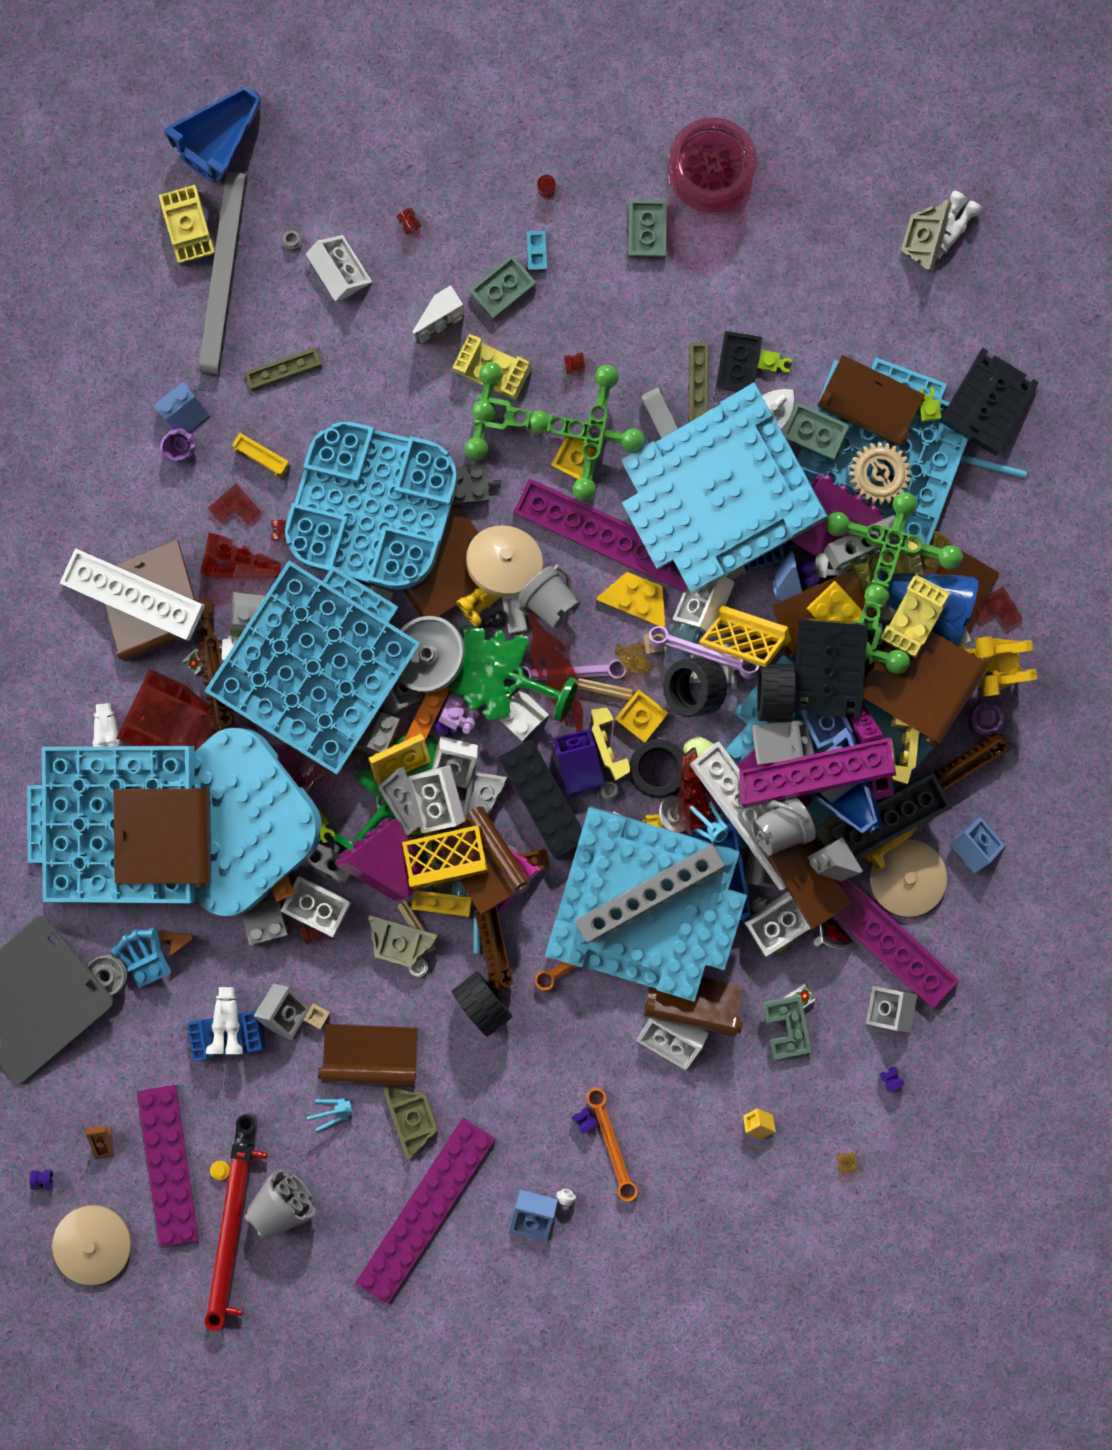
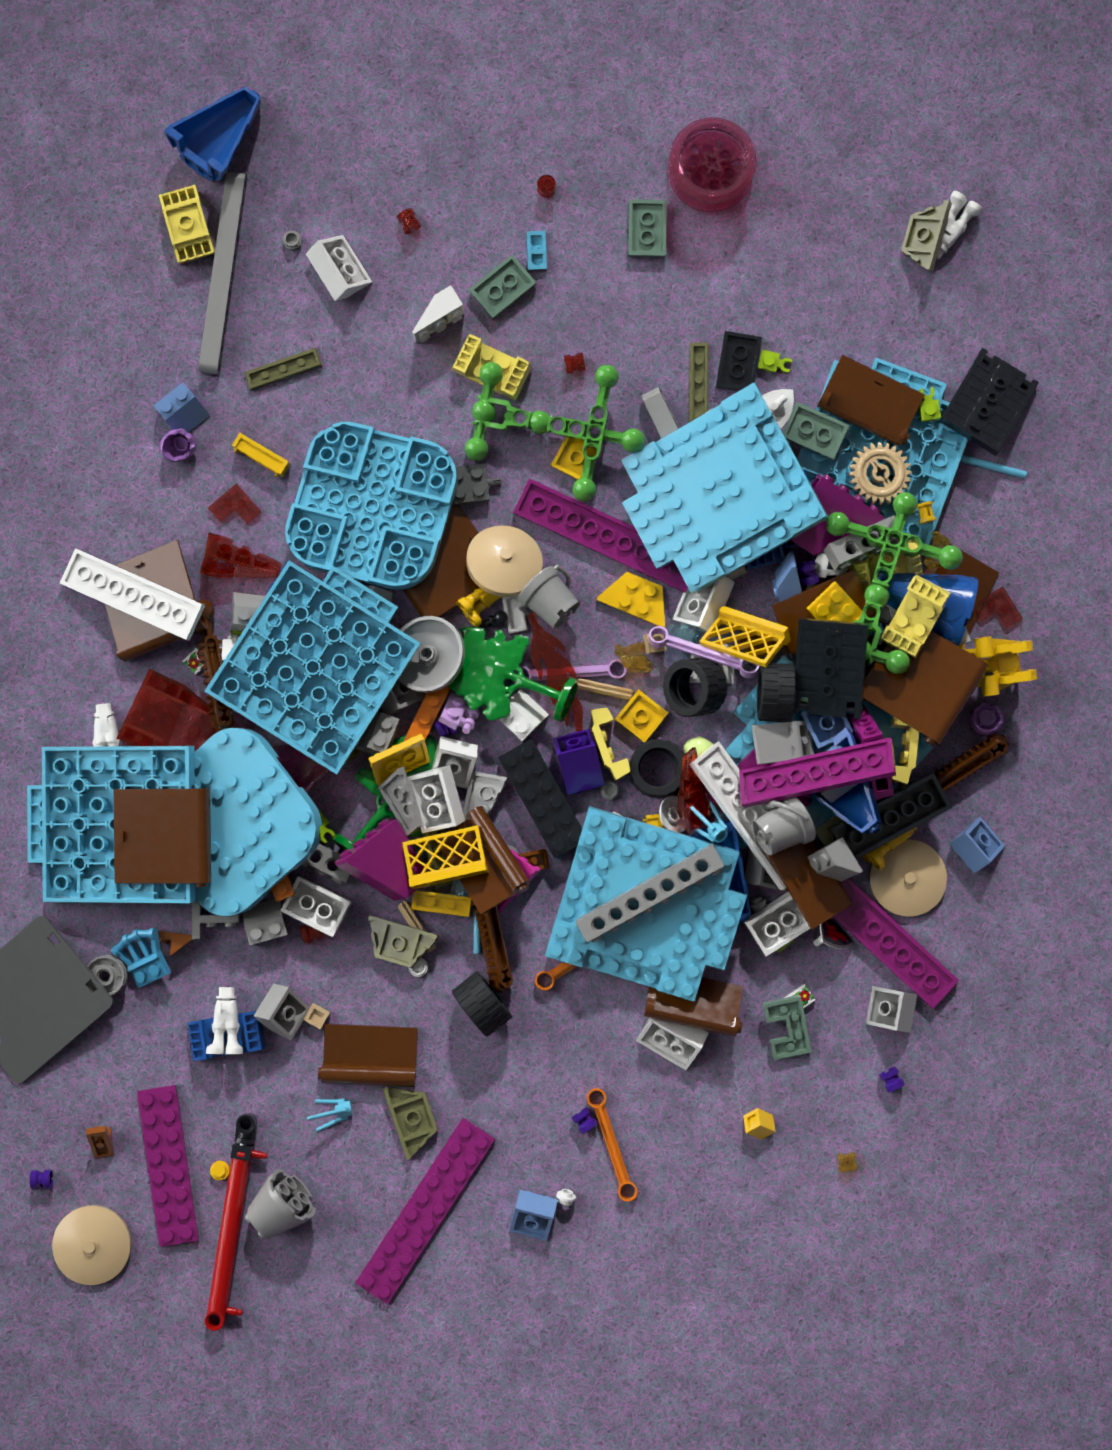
clear red wheel [271,520,287,541] -> none
none -> light grey bracket [192,900,241,939]
none -> yellow bush [917,501,937,524]

